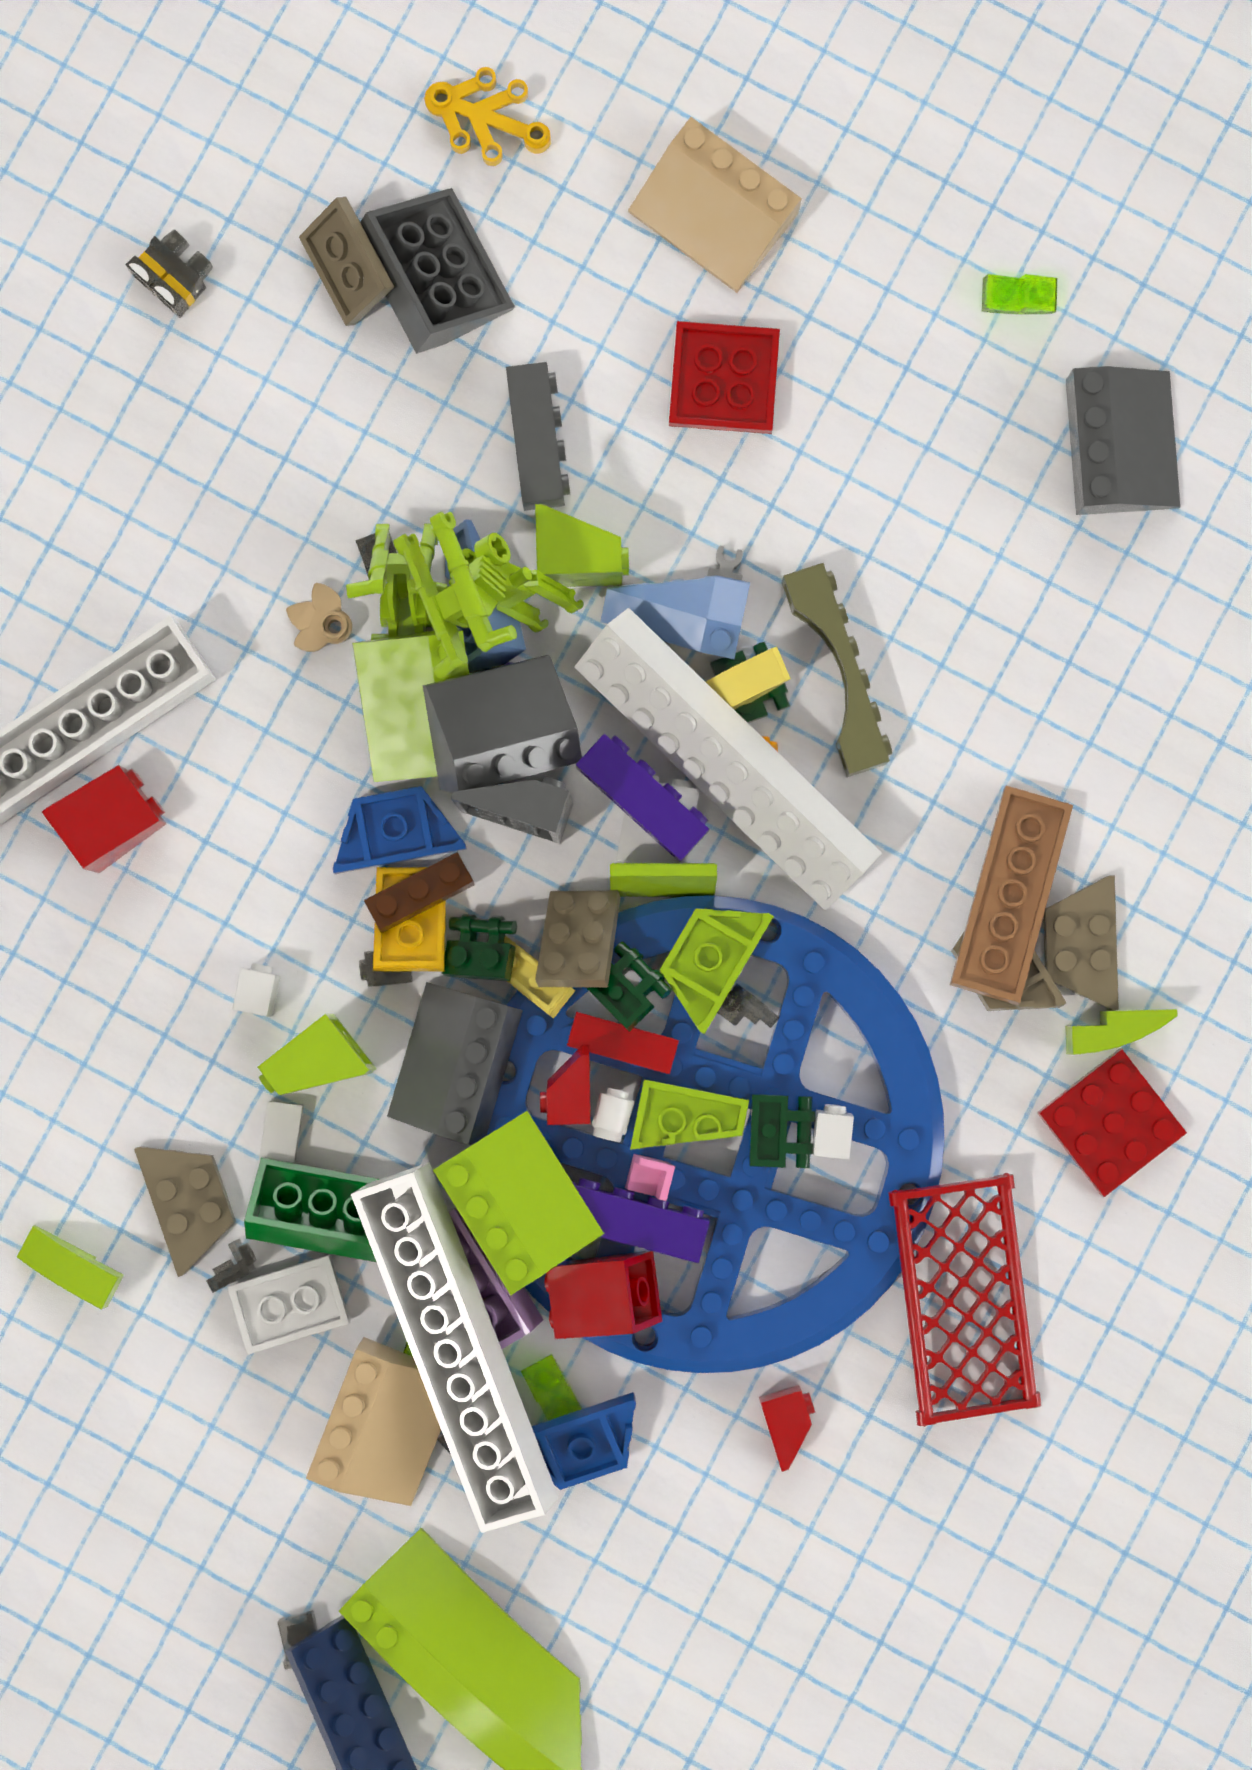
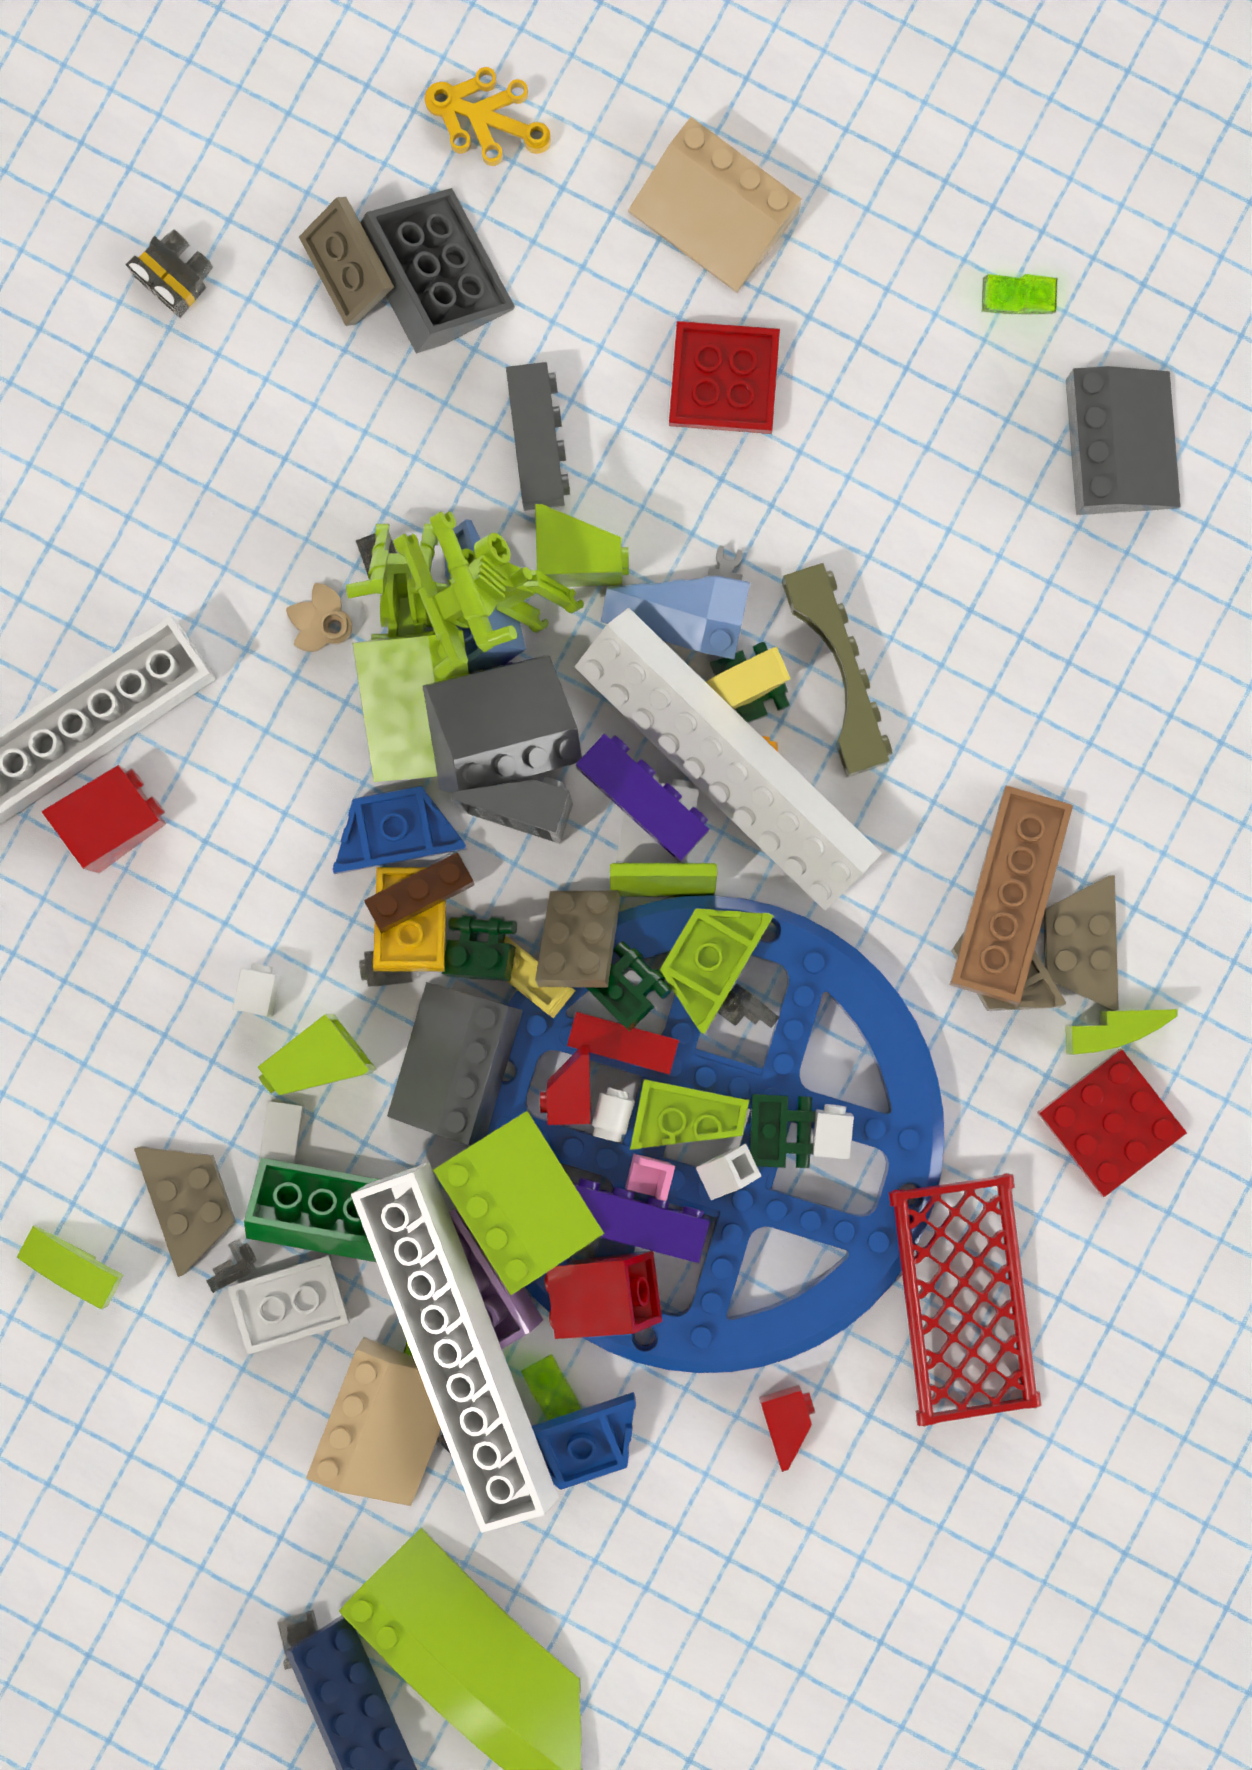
none -> white brick [696,1144,762,1200]

